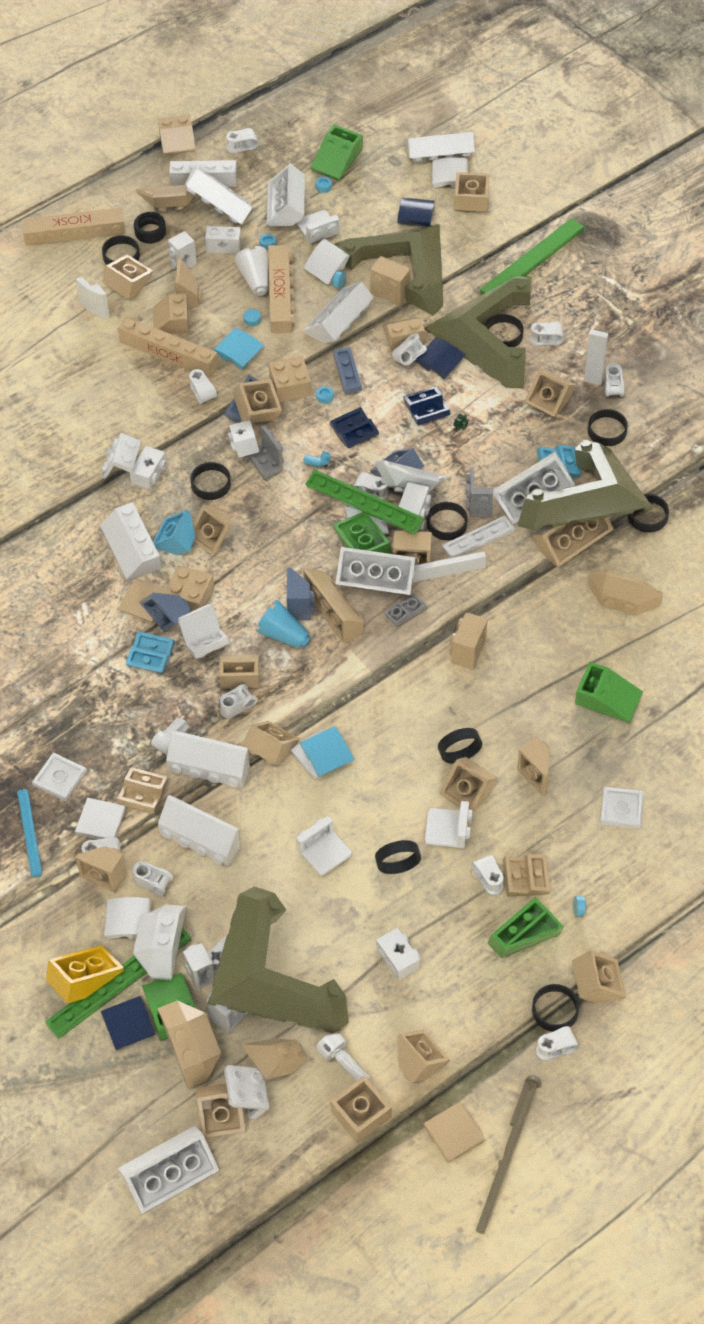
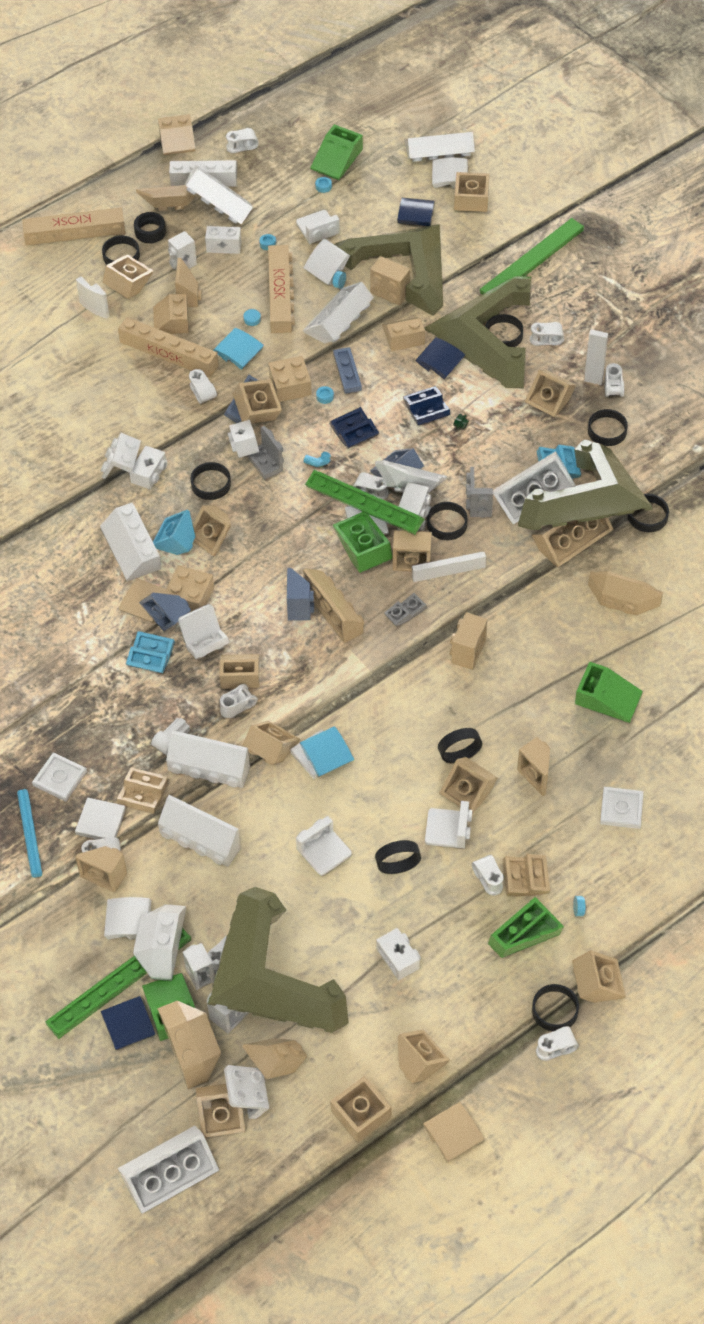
yellow slope [46,945,124,1004] -> none
white piece [133,861,173,896] -> none
white cone [235,246,269,296] -> none
medium azure cone [256,600,311,649] -> none
white slope [267,163,305,226] -> none
white piece [316,1033,370,1081] -> none
white slope [335,547,416,595] -> none
white piece [392,333,427,365] -> none
white tile [442,516,515,558] -> none
dark tan bar [476,1075,541,1234] -> none

